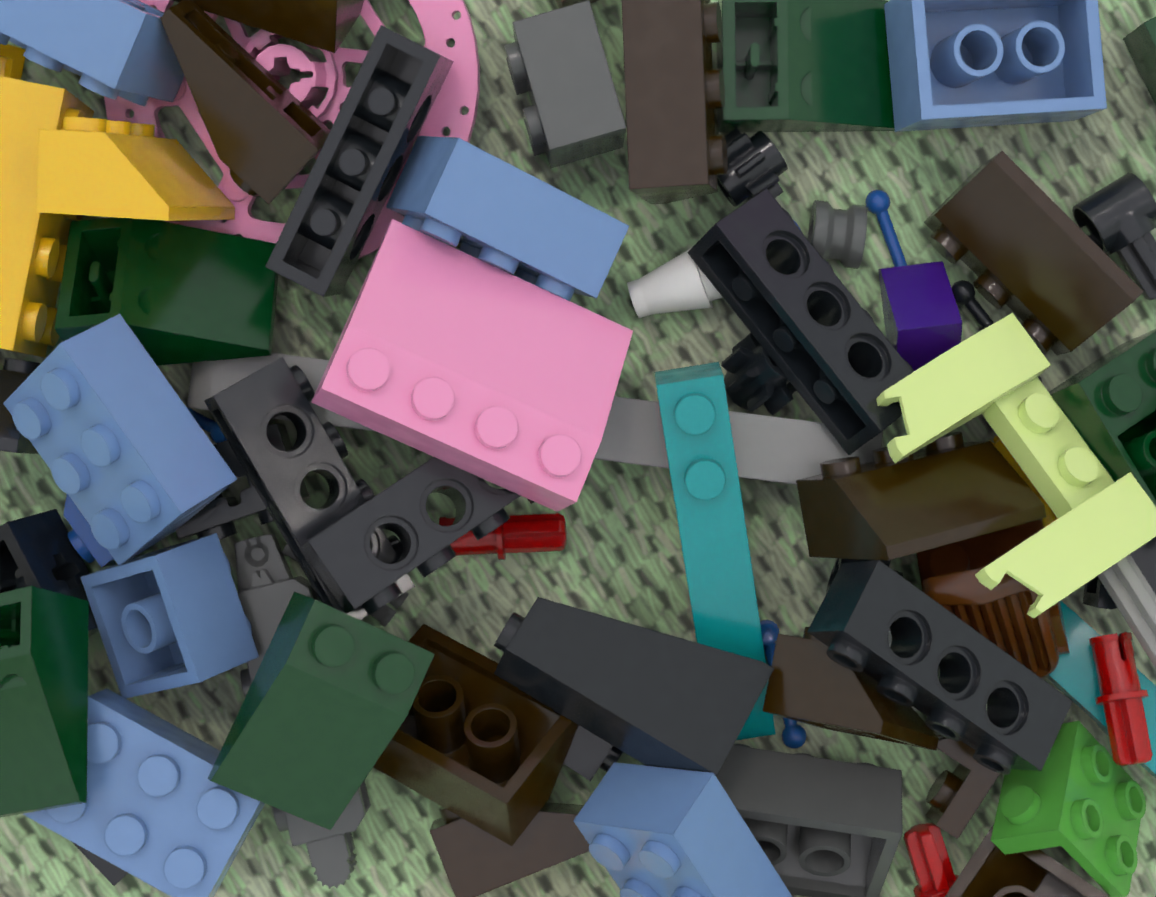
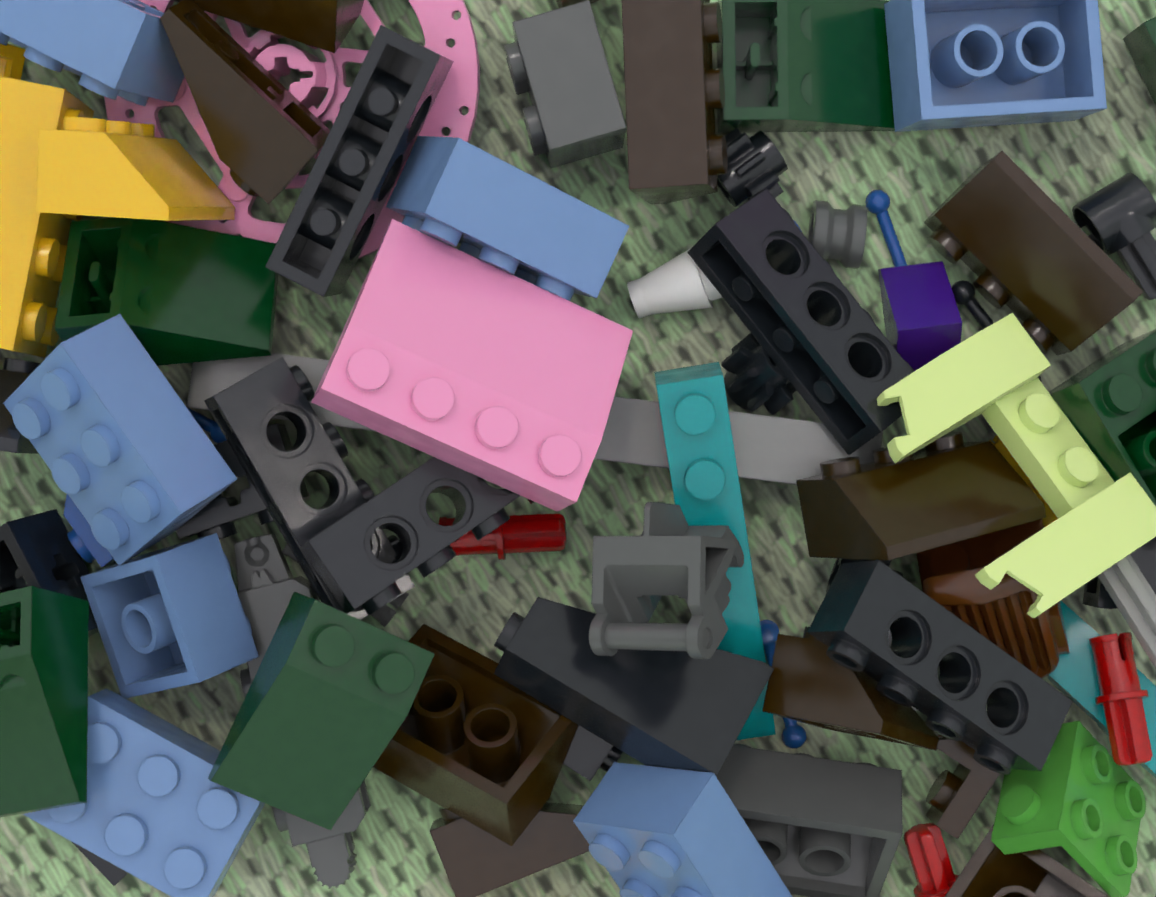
none -> dark grey piece [589,502,744,659]

